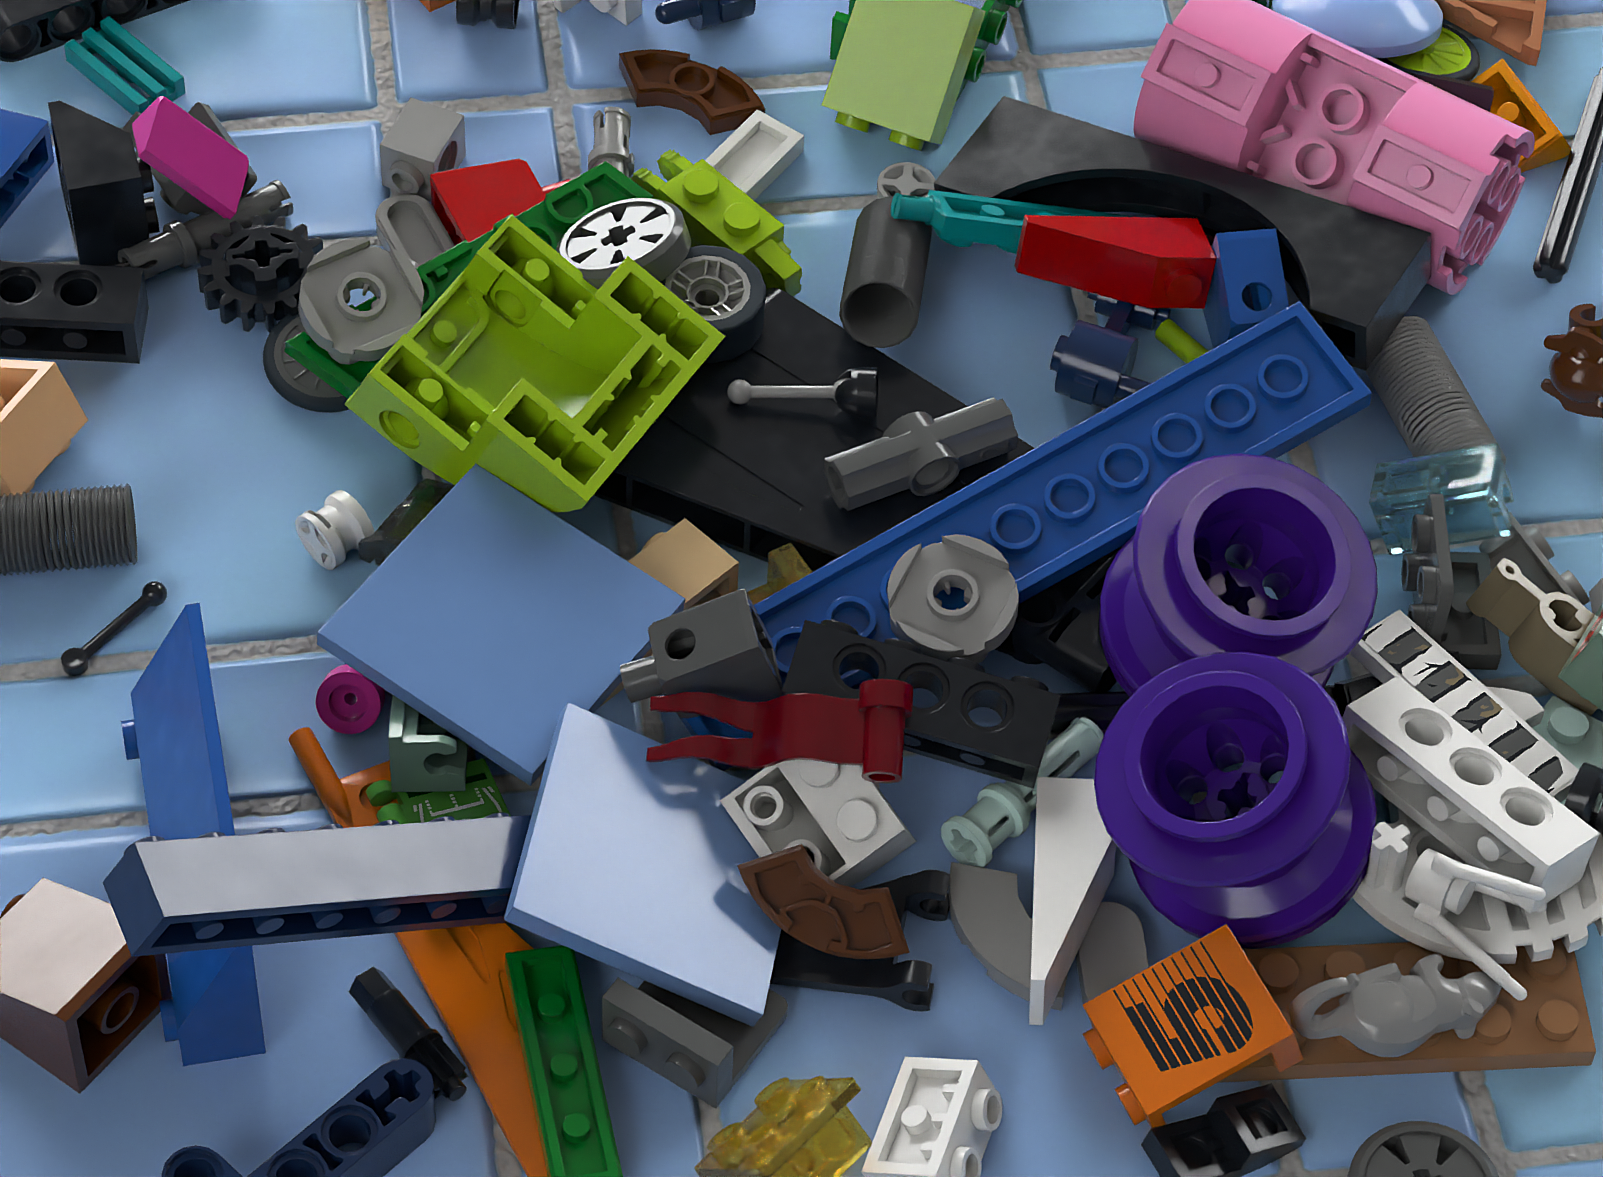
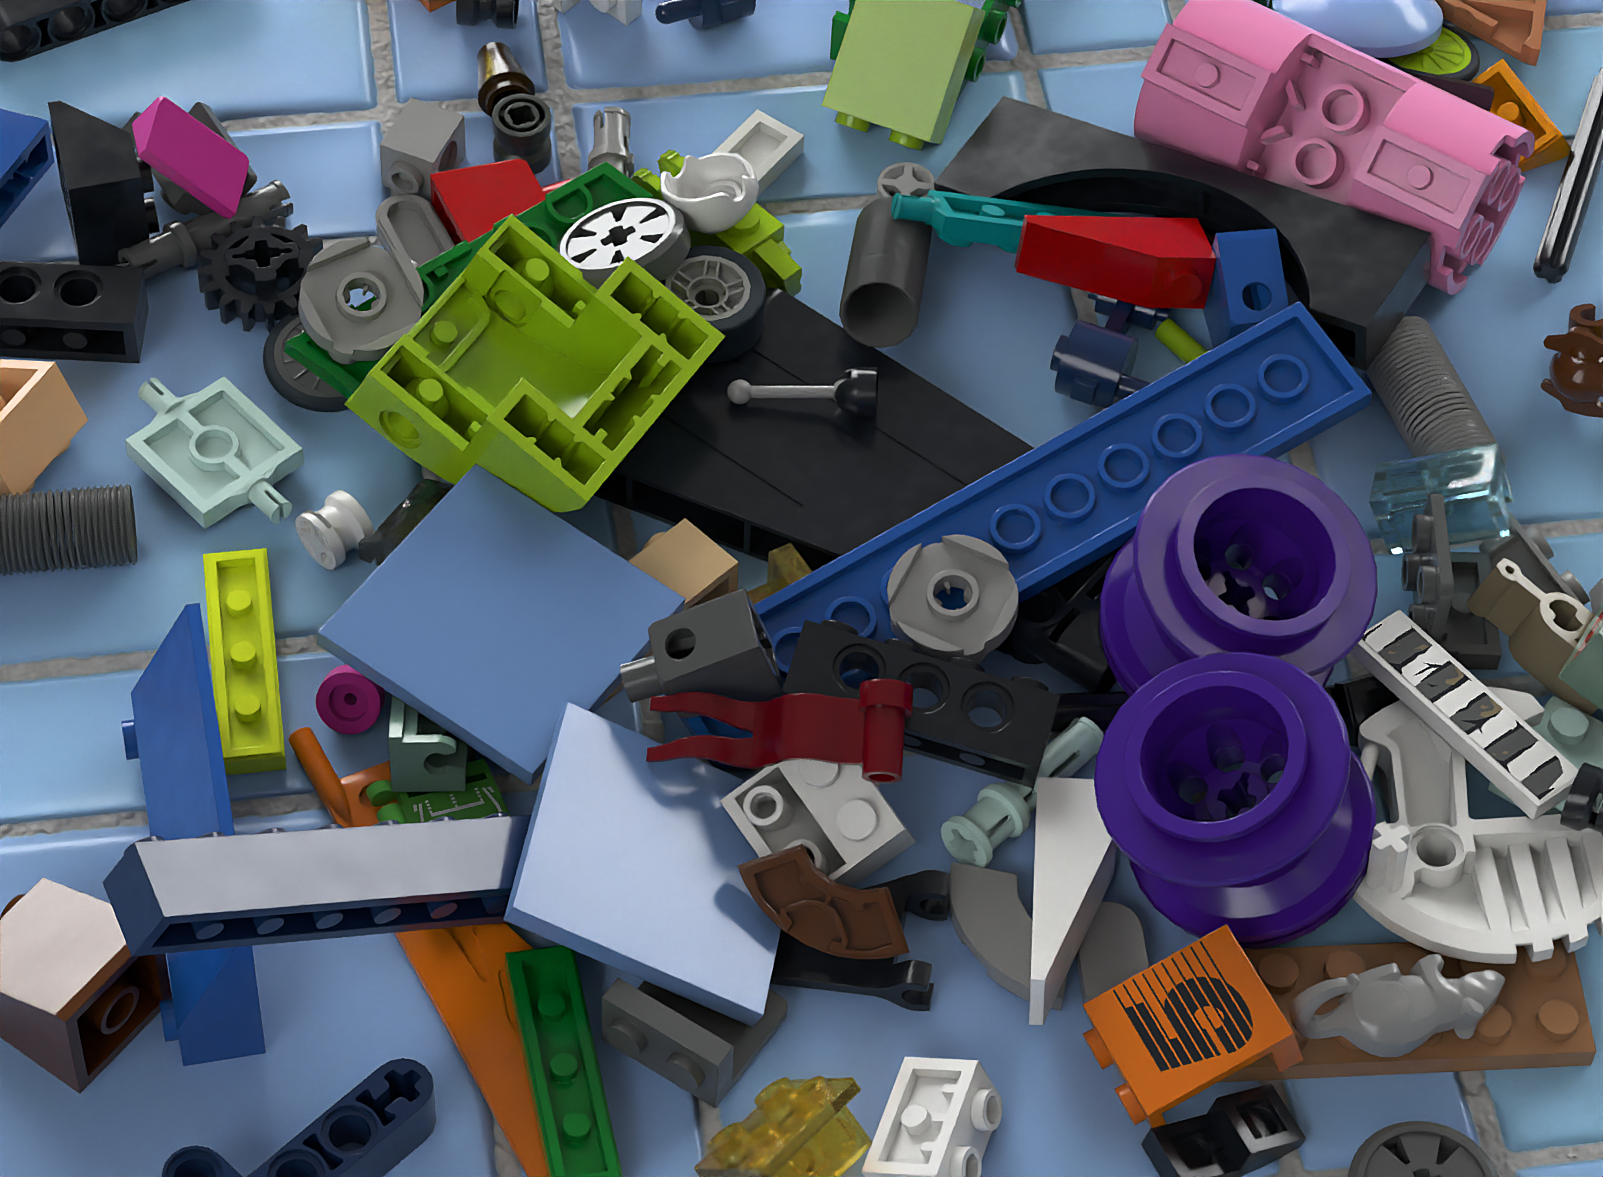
black hinge [61,581,167,676] -> none
teal tile [64,16,186,115] -> none
black piece [349,967,468,1101] -> none
reddish brown tile [619,49,765,135] -> none
dark grey piece [824,397,1018,511] -> none
white brick [1342,676,1600,914] -> none
white plant [1405,848,1547,1001] -> none
none -> light aqua plate [125,376,304,529]
none -> neon yellow tile [203,548,287,775]
none -> dark brown cone [477,42,535,118]
none -> pearl dark grey wheel [492,94,552,175]
none -> white hair [660,152,759,235]

